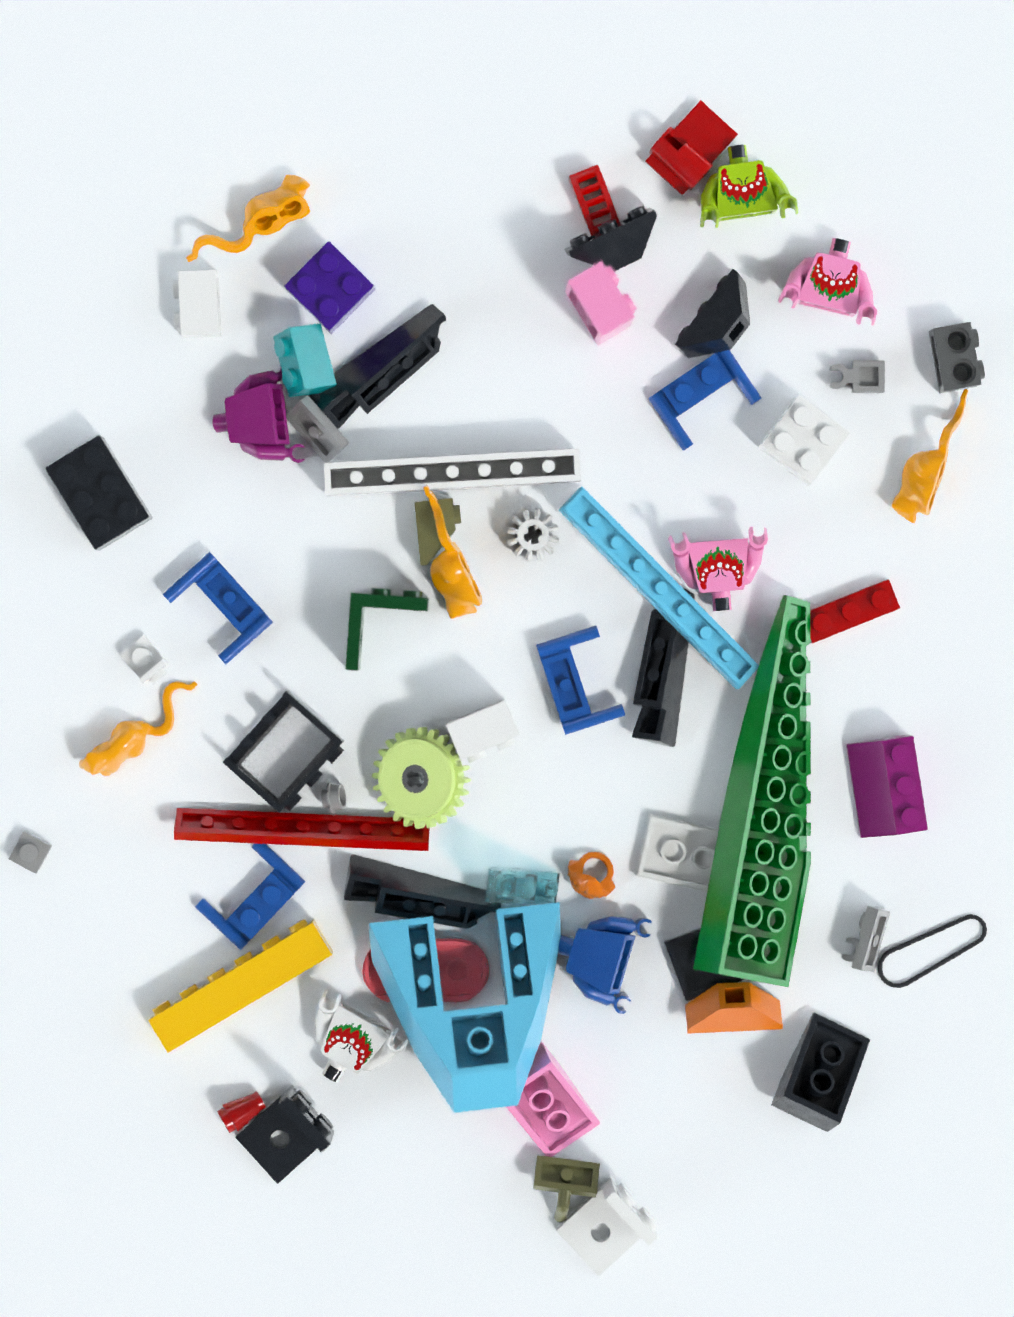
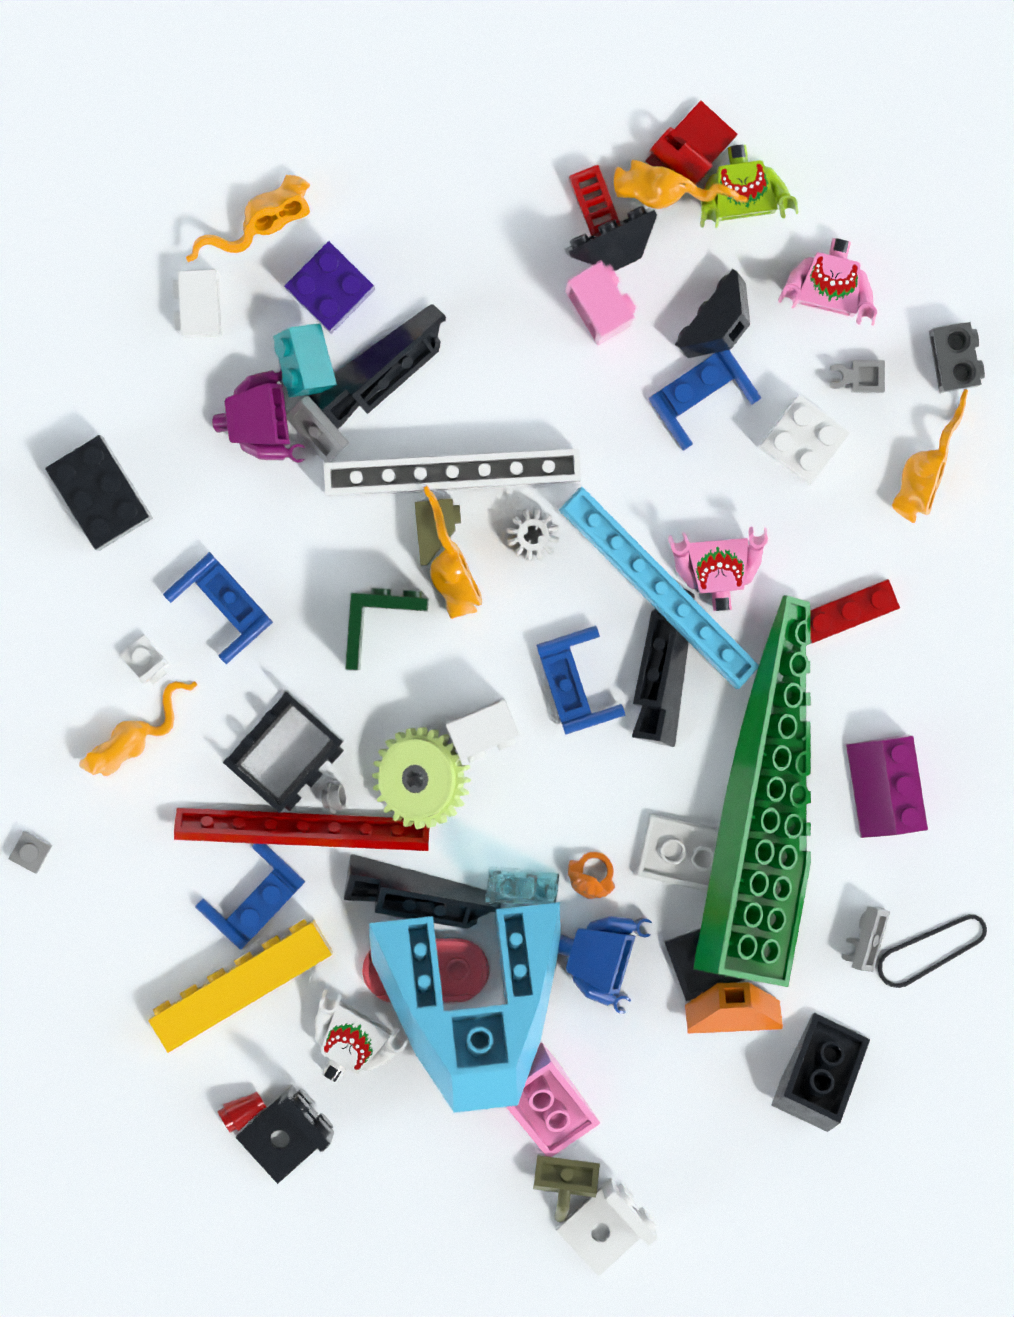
none -> light orange animal [614,159,748,209]

